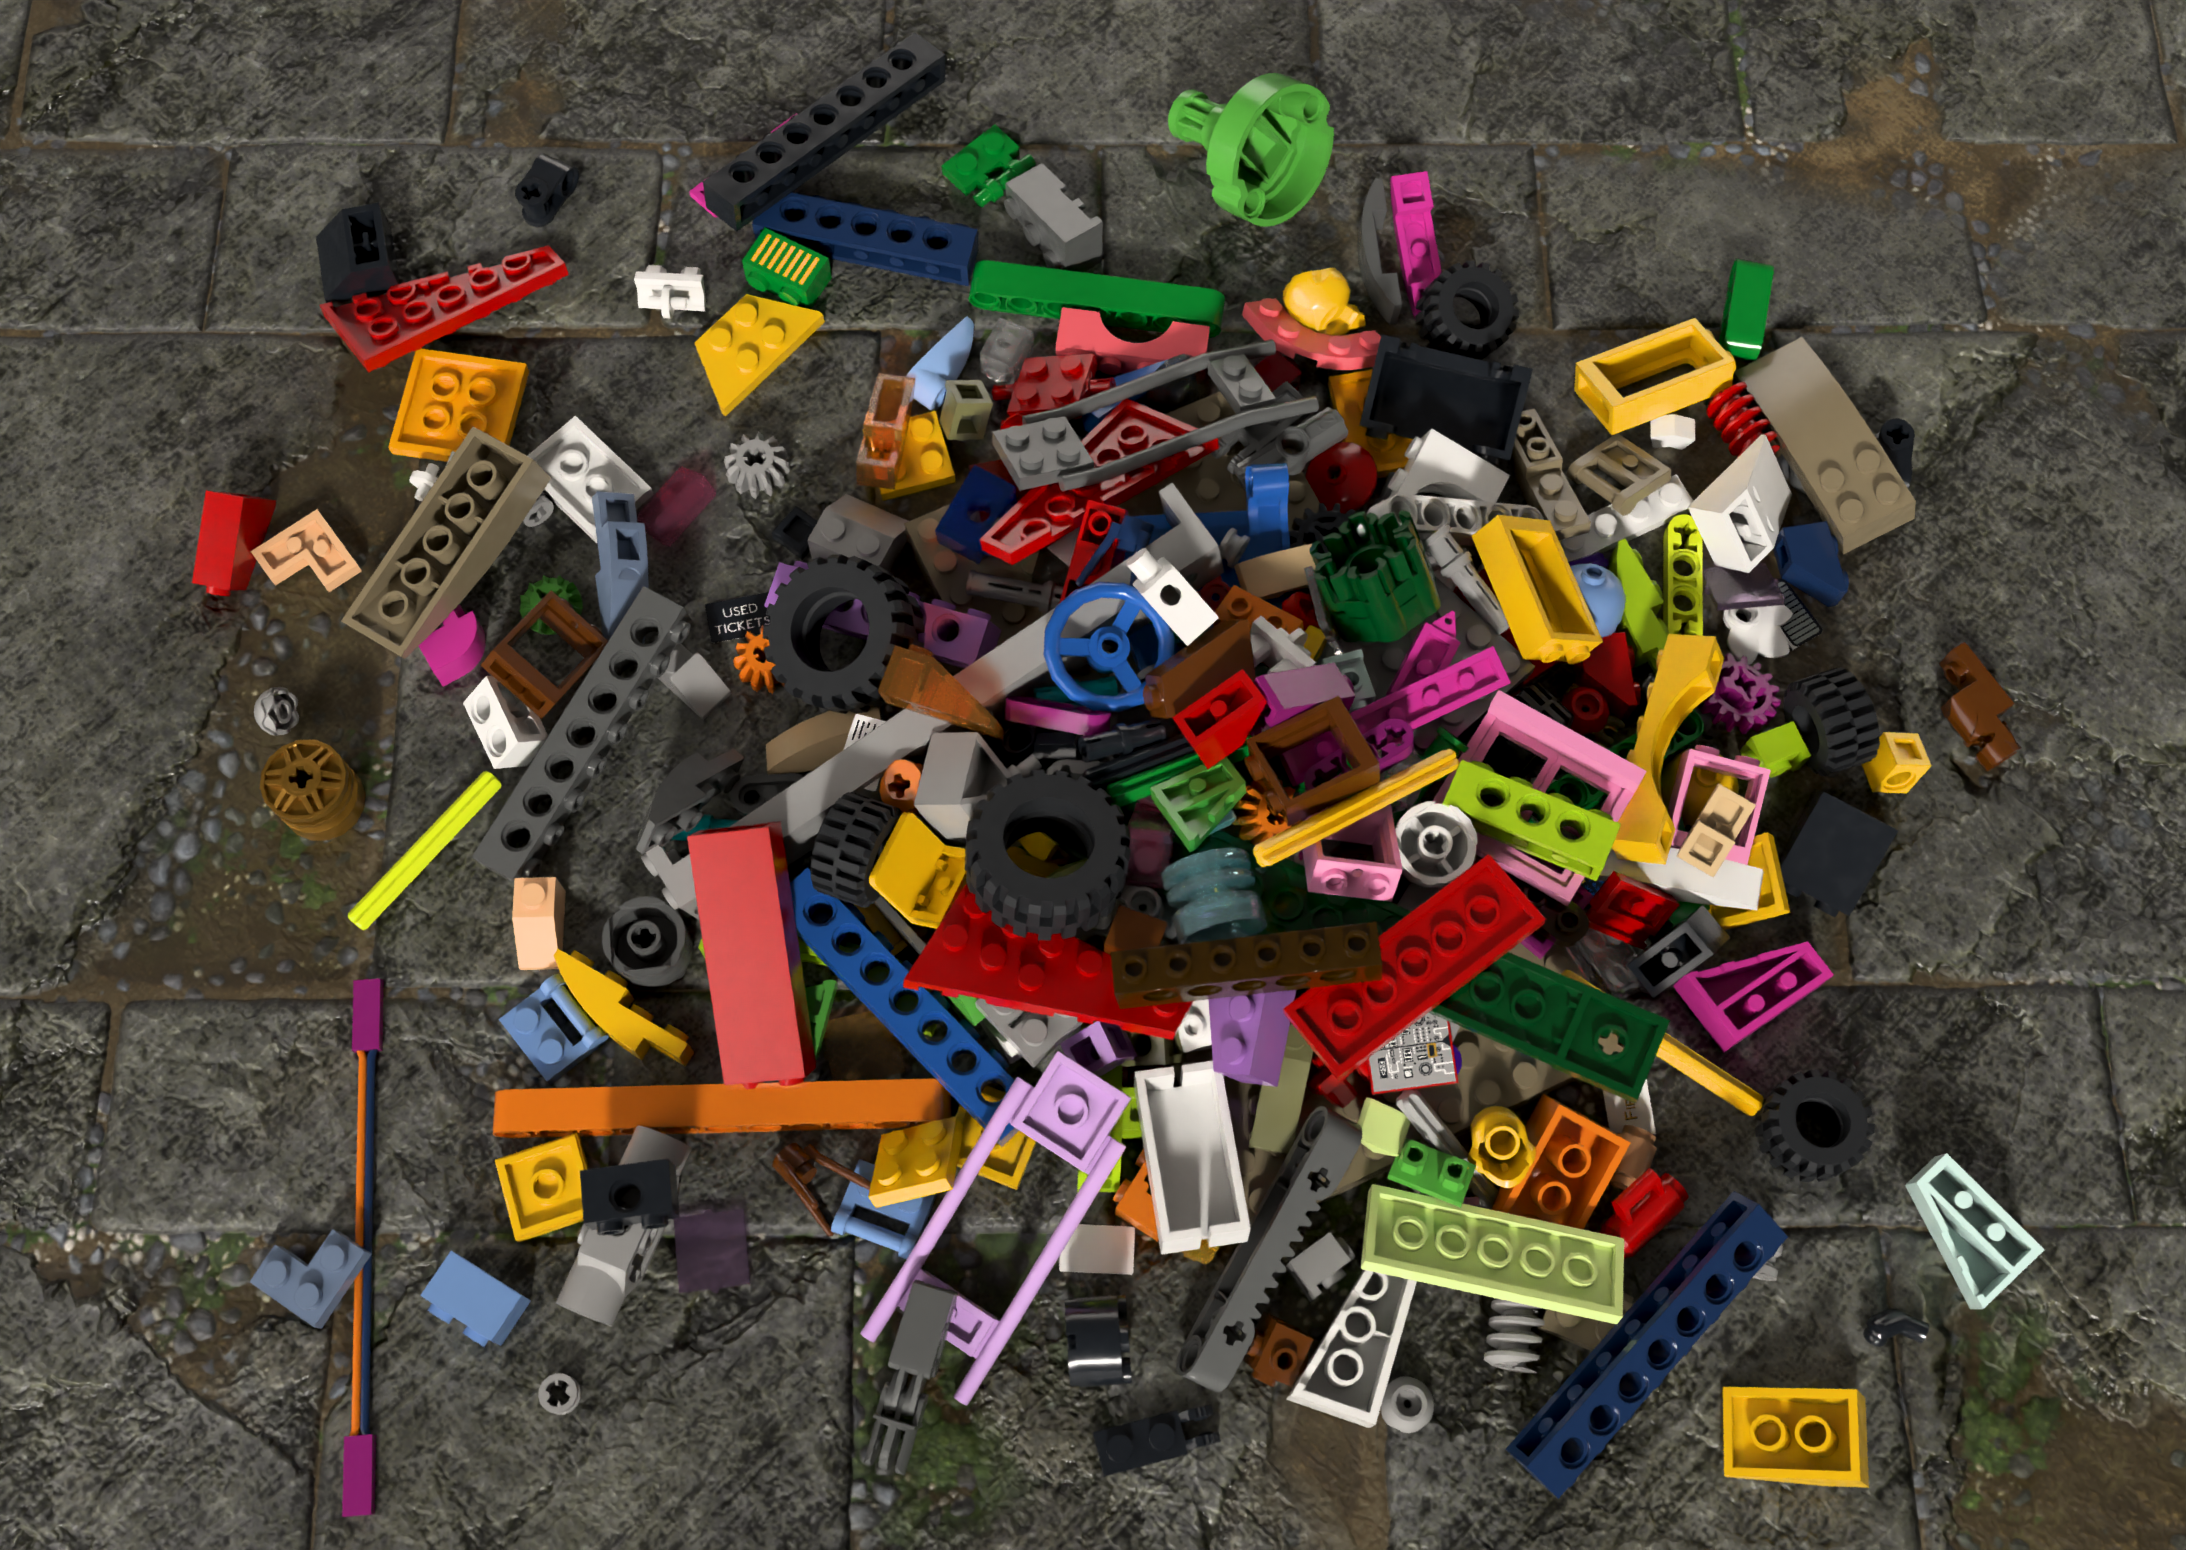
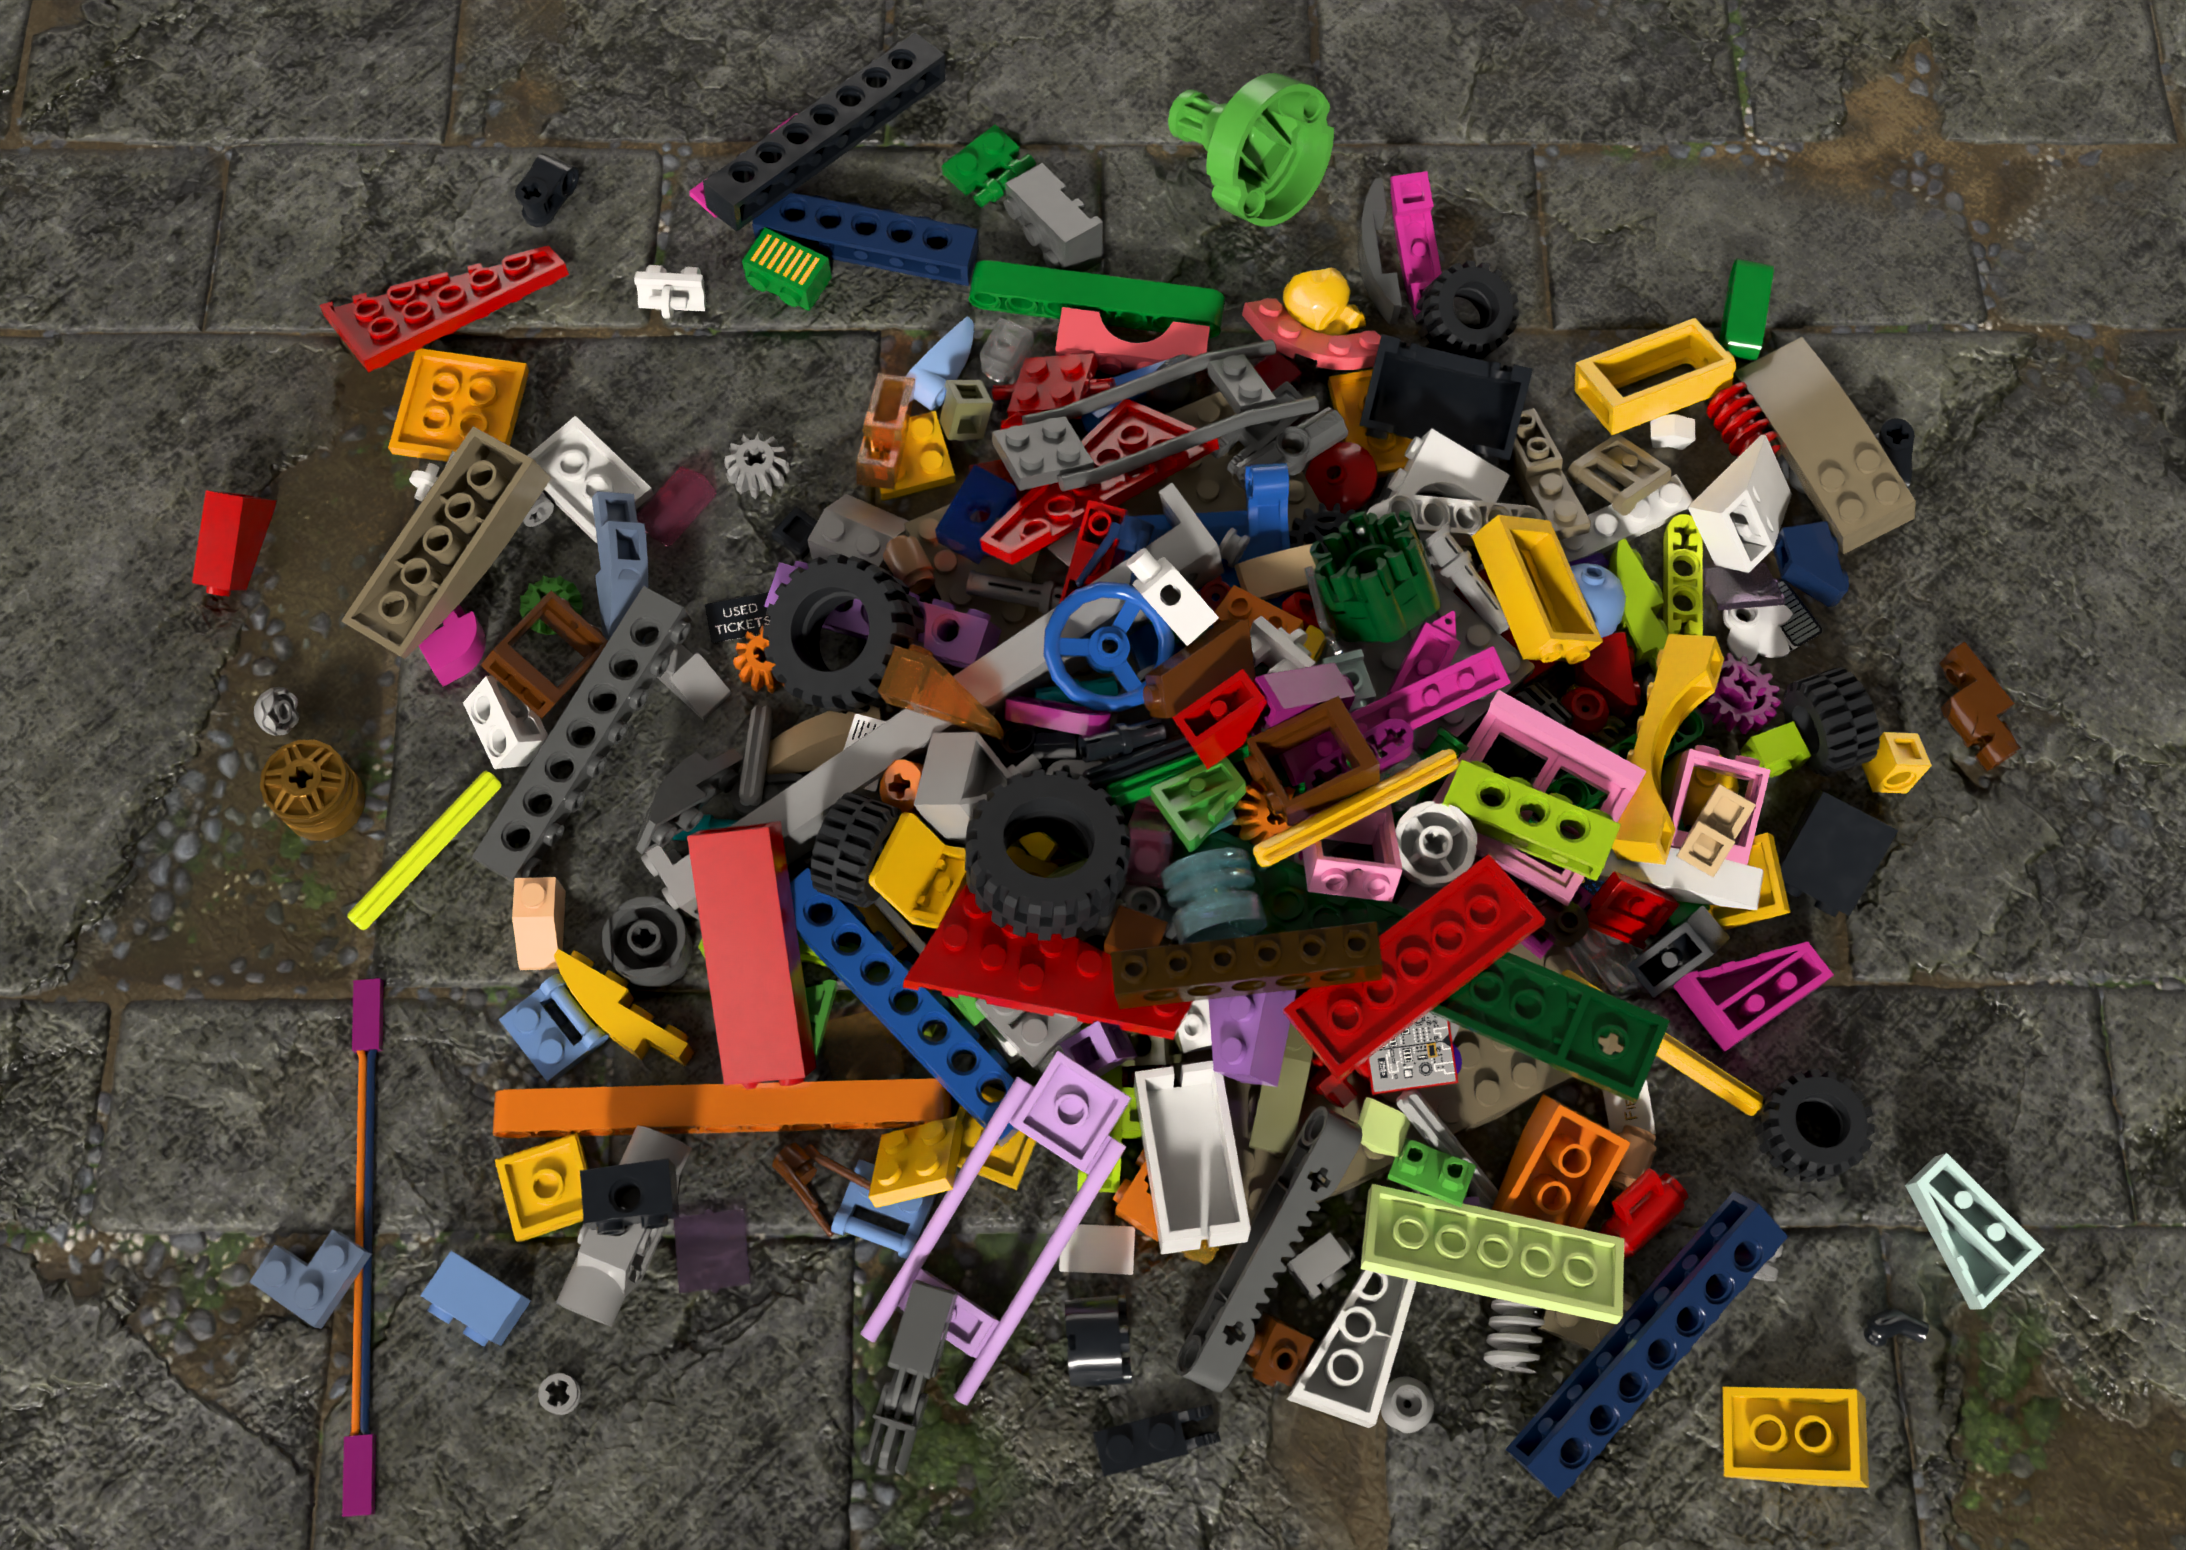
light nougat plate [250,509,362,592] -> none
black slope [316,202,400,303] -> none
yellow wing [694,294,825,416] -> none
yellow head [1468,1106,1536,1188] -> none
none -> light grey axle [739,705,774,806]
none -> medium nougat brick [883,535,935,595]

